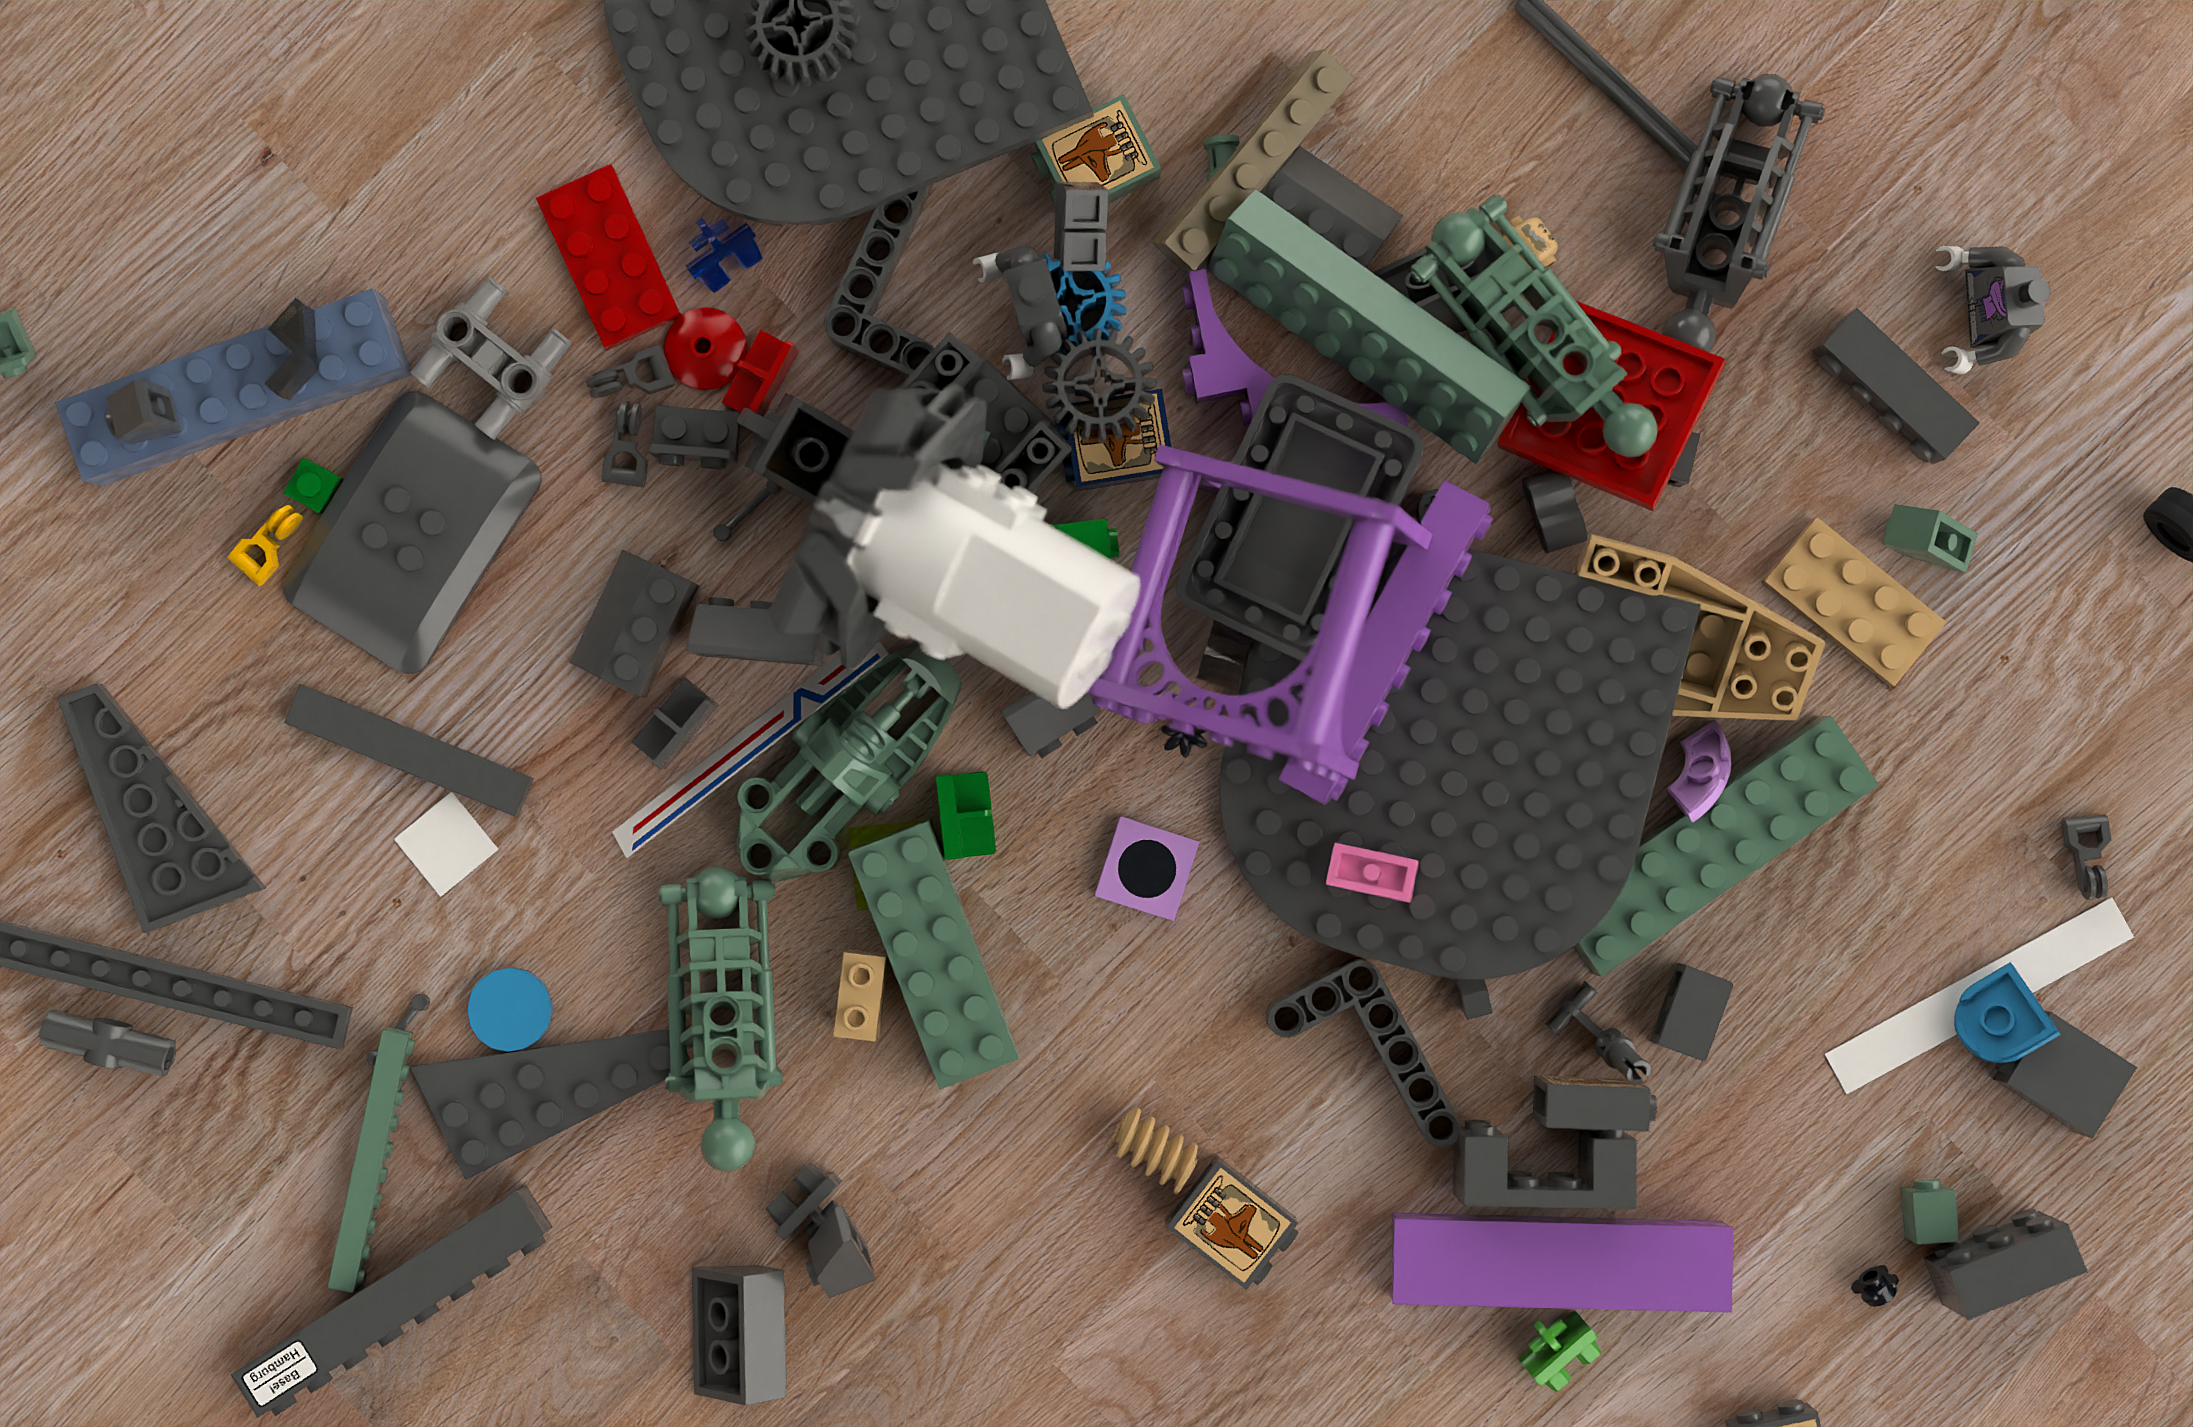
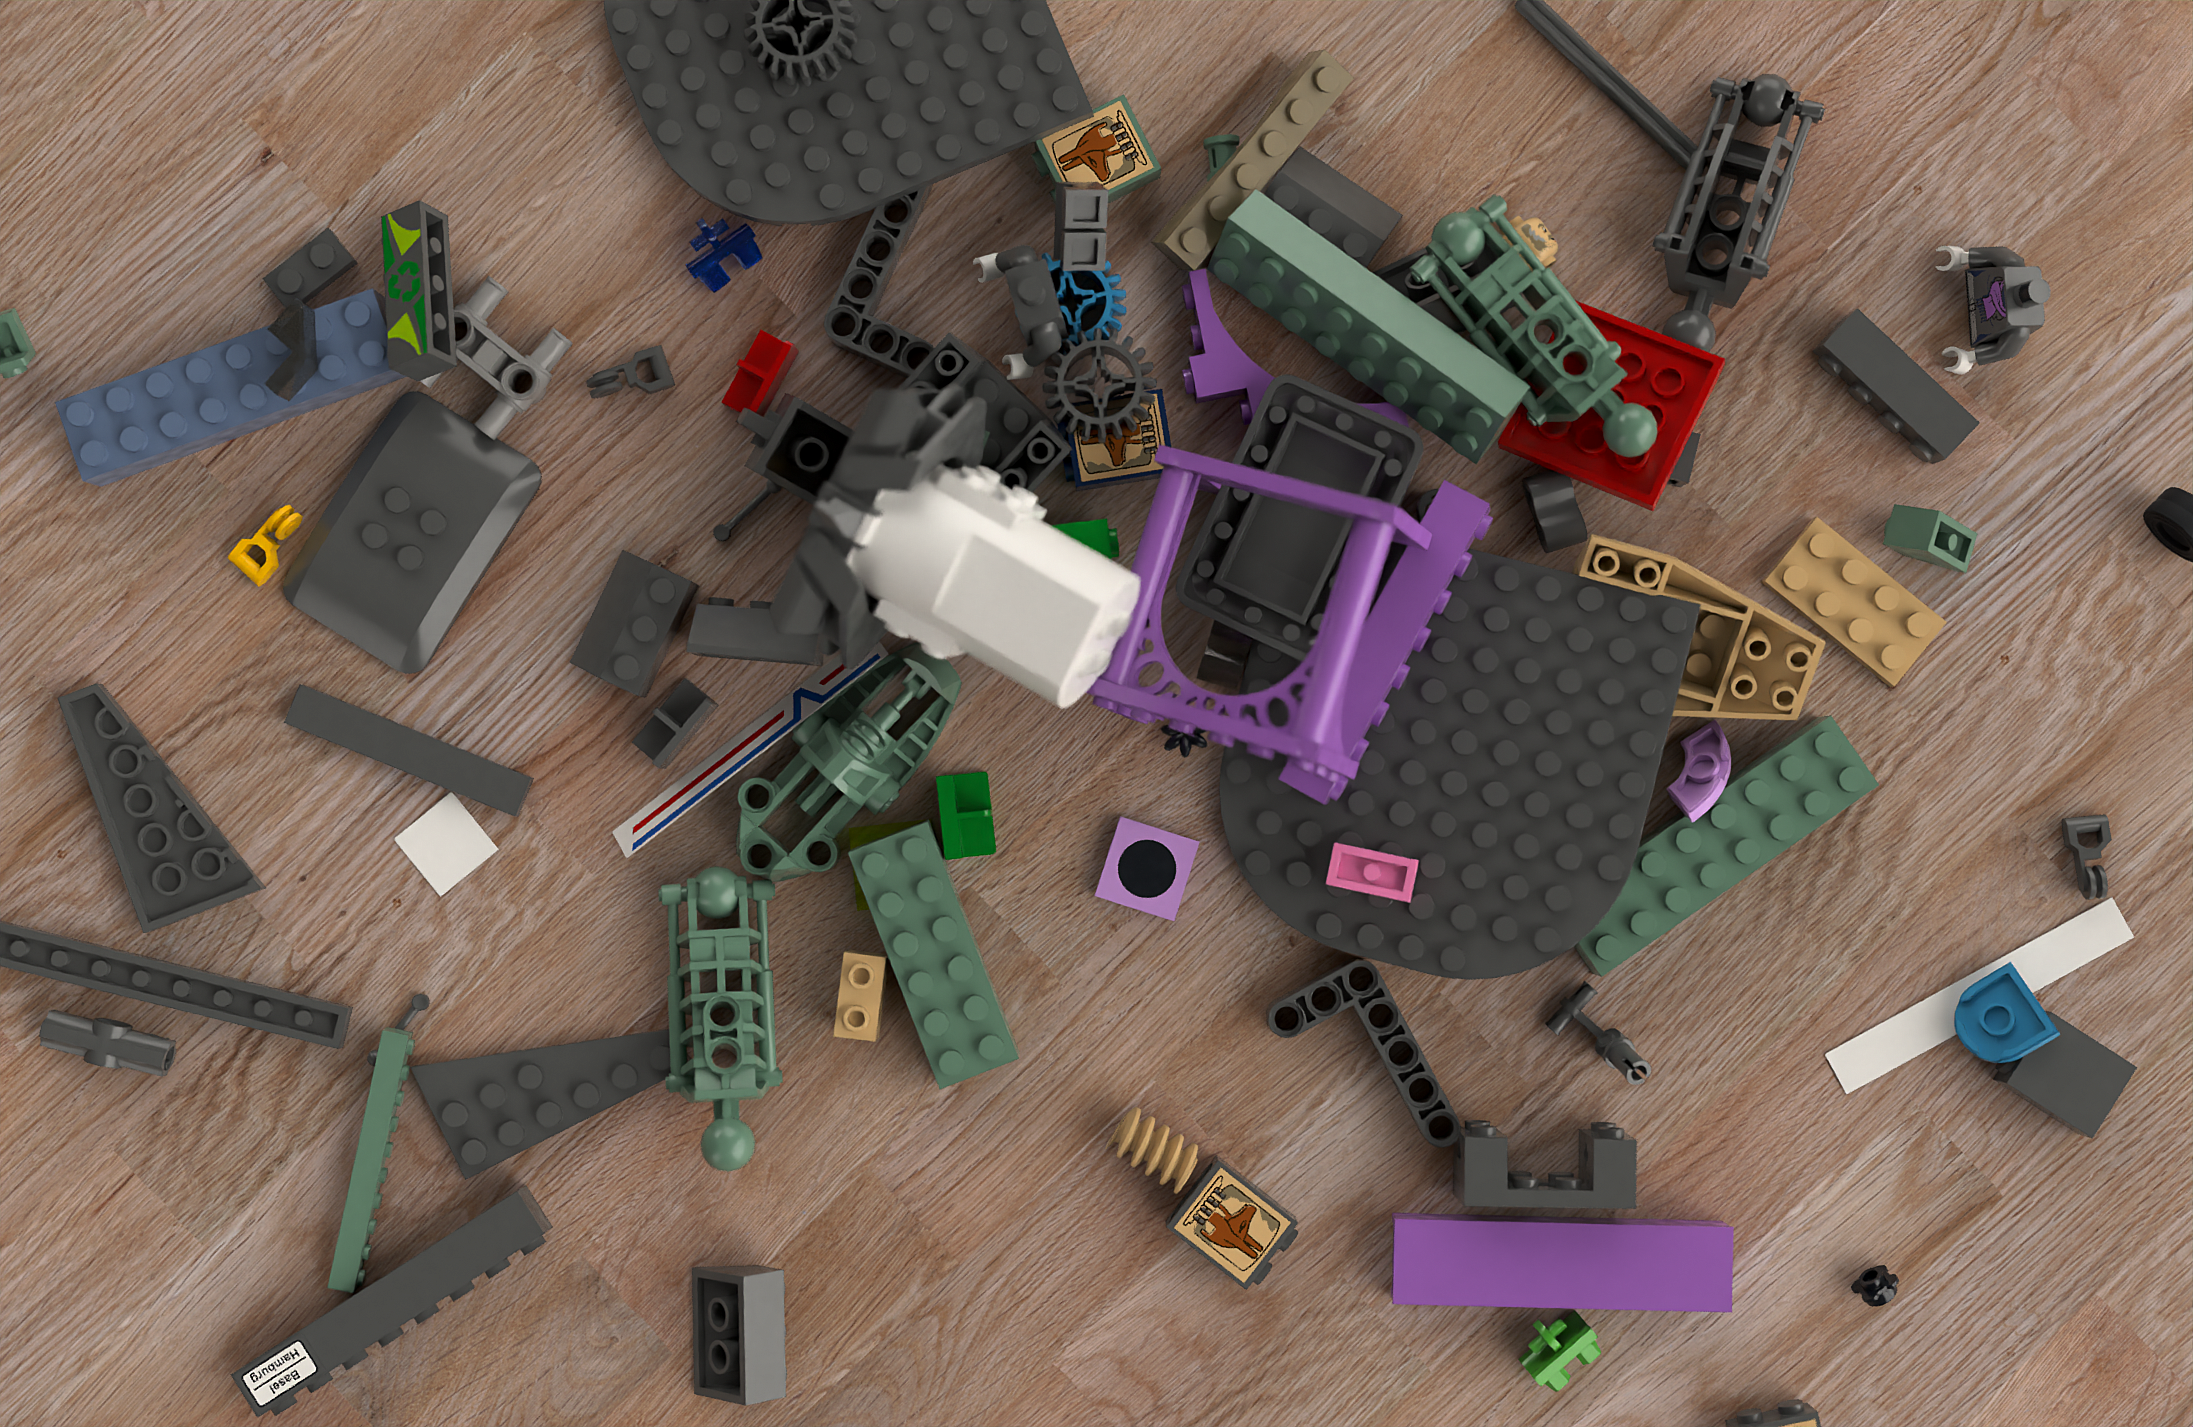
dark grey slope [106,378,181,445] -> none
green plate [283,457,344,514] -> none
dark azure tile [467,967,554,1052] -> none
red plate [536,164,682,351] -> none
dark grey piece [602,401,648,487] -> none
dark grey bracket [649,406,740,469] -> none
red dish [664,307,747,390] -> none
dark grey hips [765,1163,842,1240] -> none
dark grey slope [806,1205,877,1298] -> none
dark grey slope [1001,692,1101,759] -> none
dark grey piece [1454,979,1493,1020] -> none
dark grey brick [1533,1076,1657,1132] -> none
dark grey panel [1649,963,1733,1061] -> none
sand green brick [1901,1178,1959,1244] -> none
dark grey brick [1923,1209,2088,1320] -> none
none -> dark grey plate [262,228,357,314]
none -> dark grey brick [381,200,457,381]

